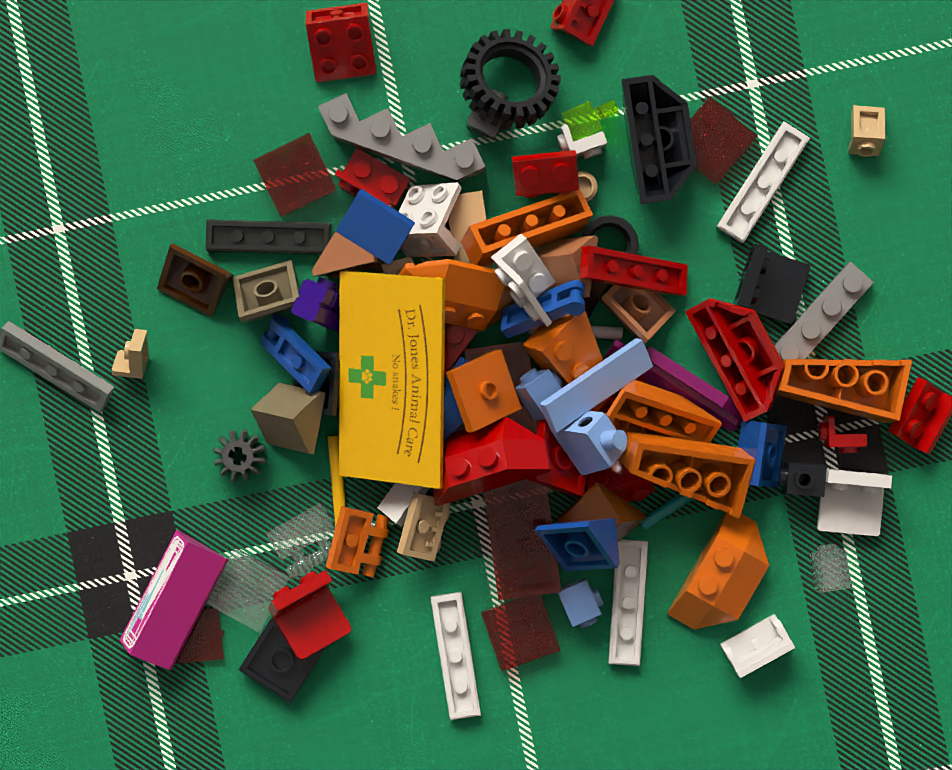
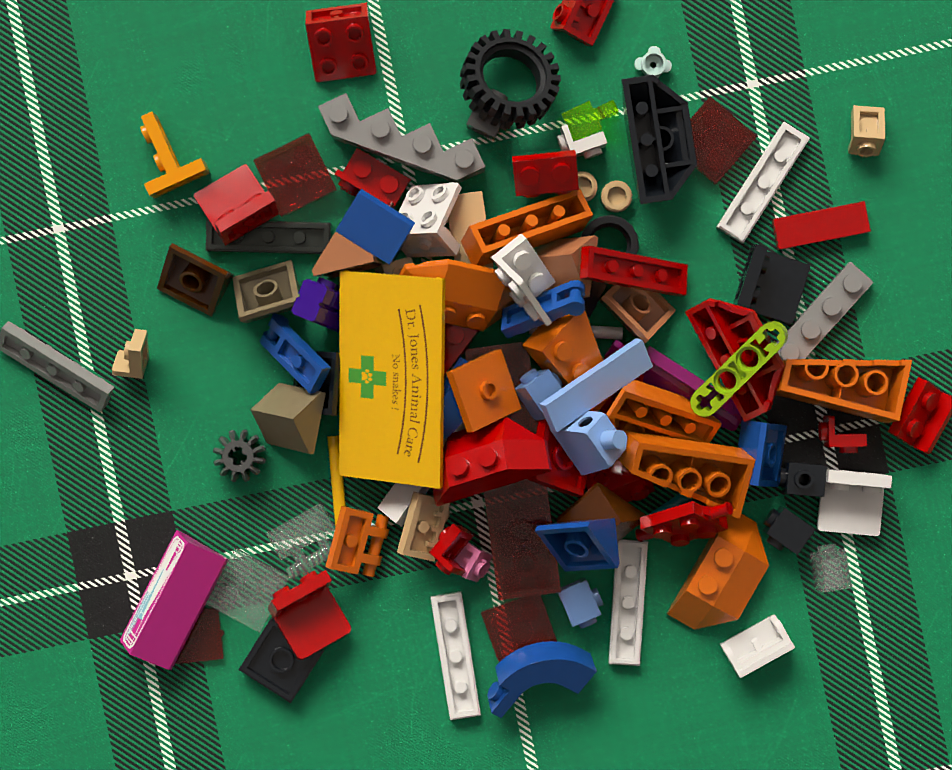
none -> light orange bracket [140,112,210,198]
none -> bracket [194,164,279,246]
none -> red bracket [429,523,474,576]
none -> bright pink bracket [454,542,493,582]
none -> blue arch [487,641,597,718]
none -> tan tile [601,181,632,213]
none -> light aqua plate [634,46,672,78]
none -> red plate [635,501,733,547]
none -> lime beam [690,321,788,417]
none -> black brick [763,506,816,555]
none -> red tile [772,201,871,250]

